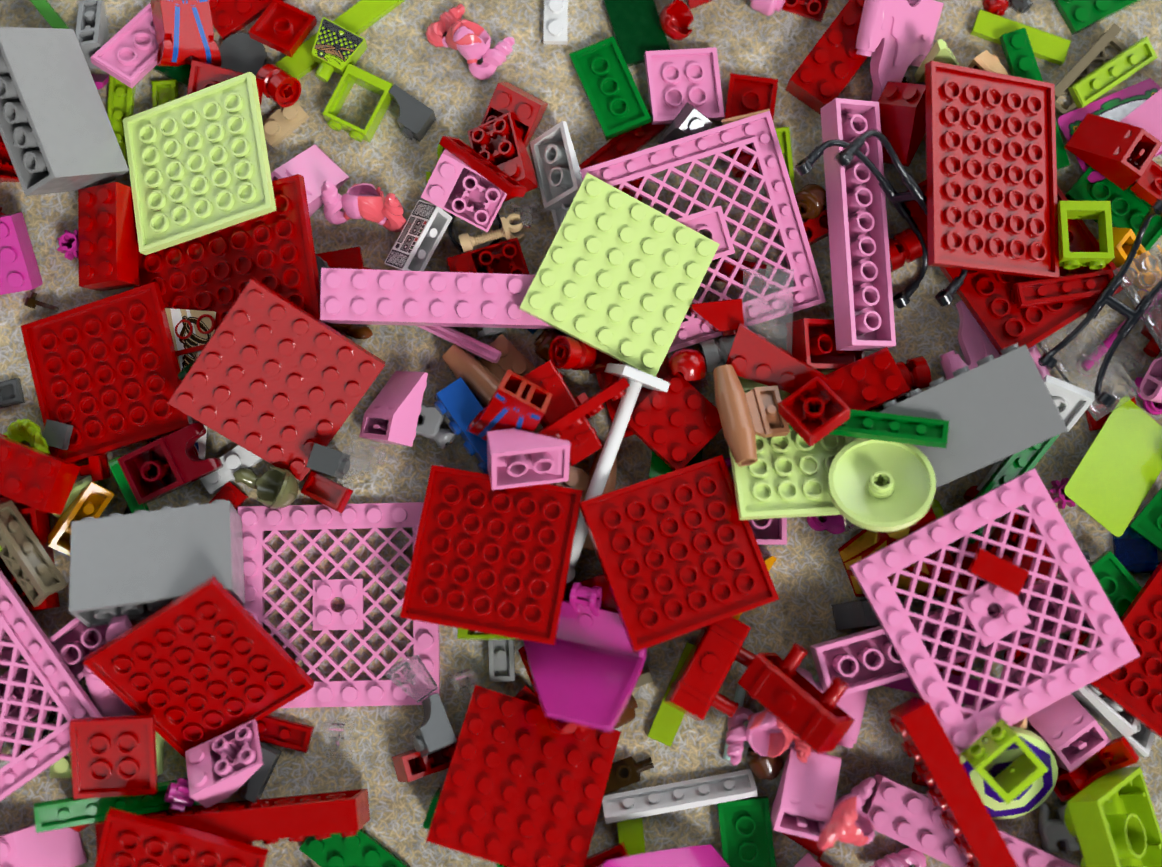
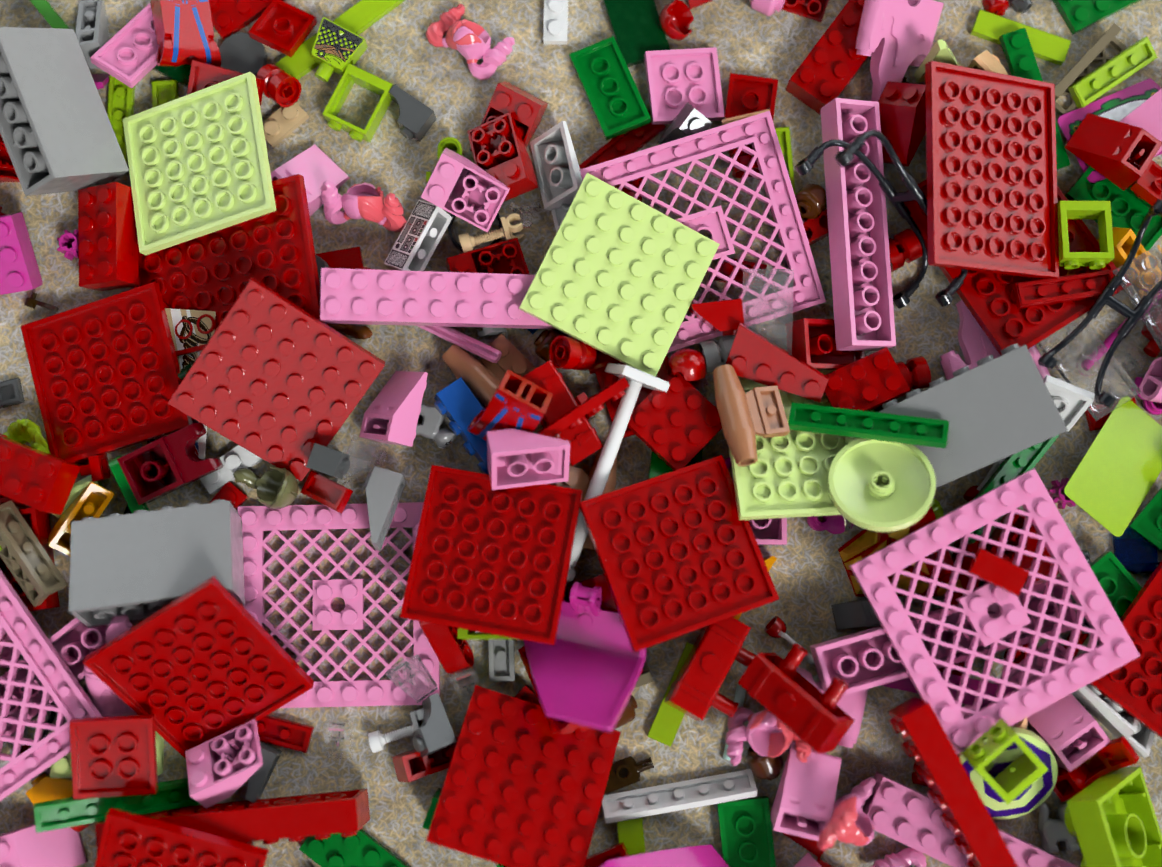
dark grey tile [43,419,73,450] -> none
dark pink gear [164,778,194,811] -> none
red tile [439,136,527,197] -> none
red brick [778,376,851,446] -> none
none -> light orange slope [25,773,73,805]
none -> light grey slope [365,466,406,551]
none -> white bar [368,708,424,753]
none -> red beam [419,621,474,673]
none -> red hinge [764,616,815,665]

